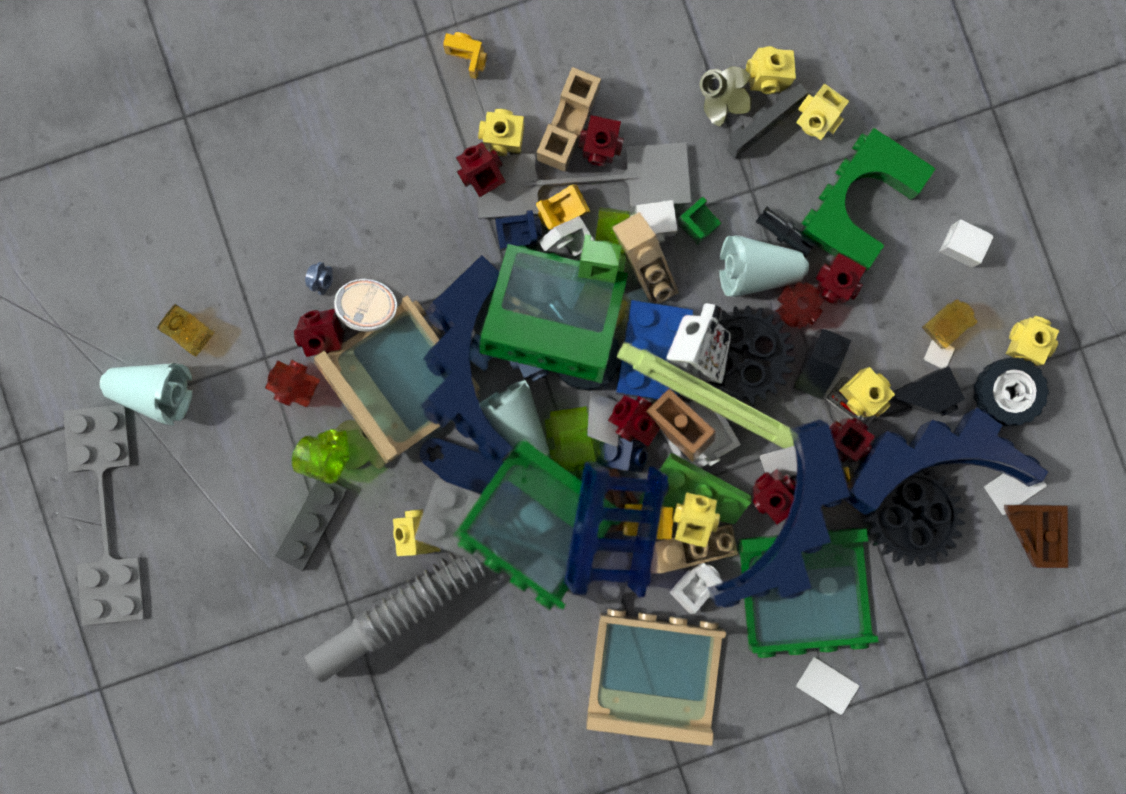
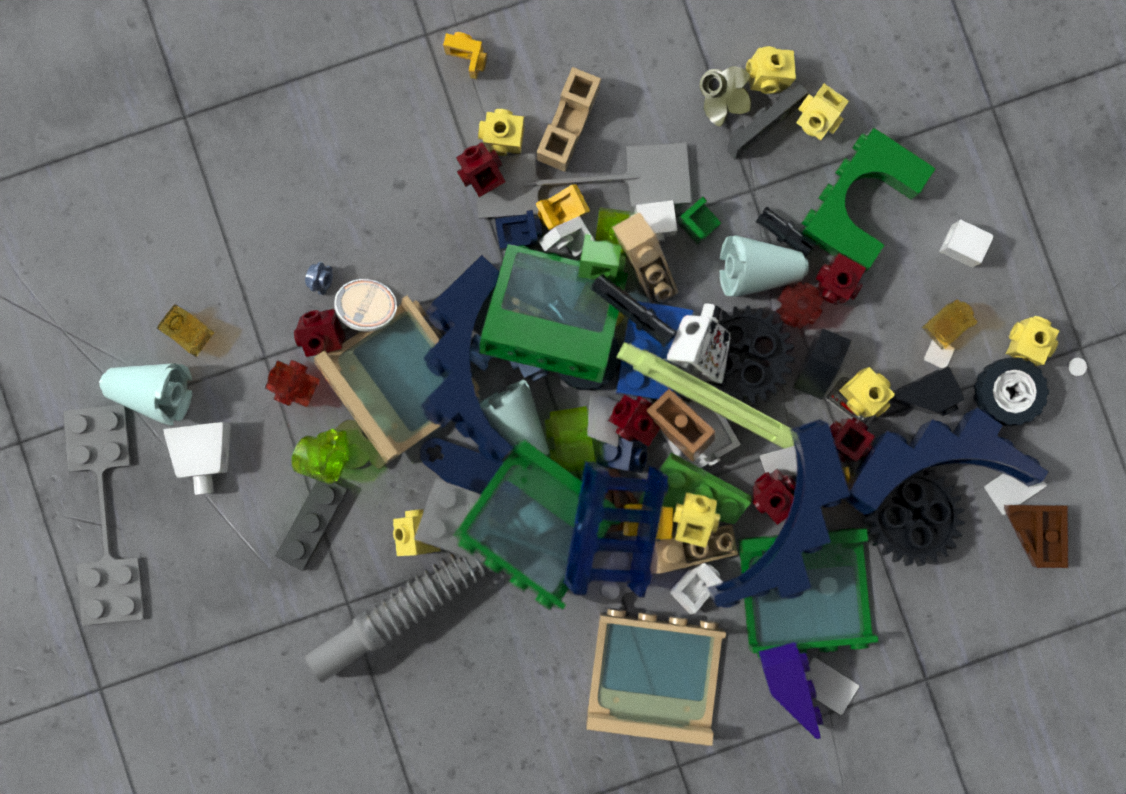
dark red brick [578,115,624,166] -> none
none -> white torso [163,422,231,495]
none -> black pin [590,273,677,347]
none -> dark purple slope [758,642,823,740]
none -> white sticker [1068,358,1087,376]

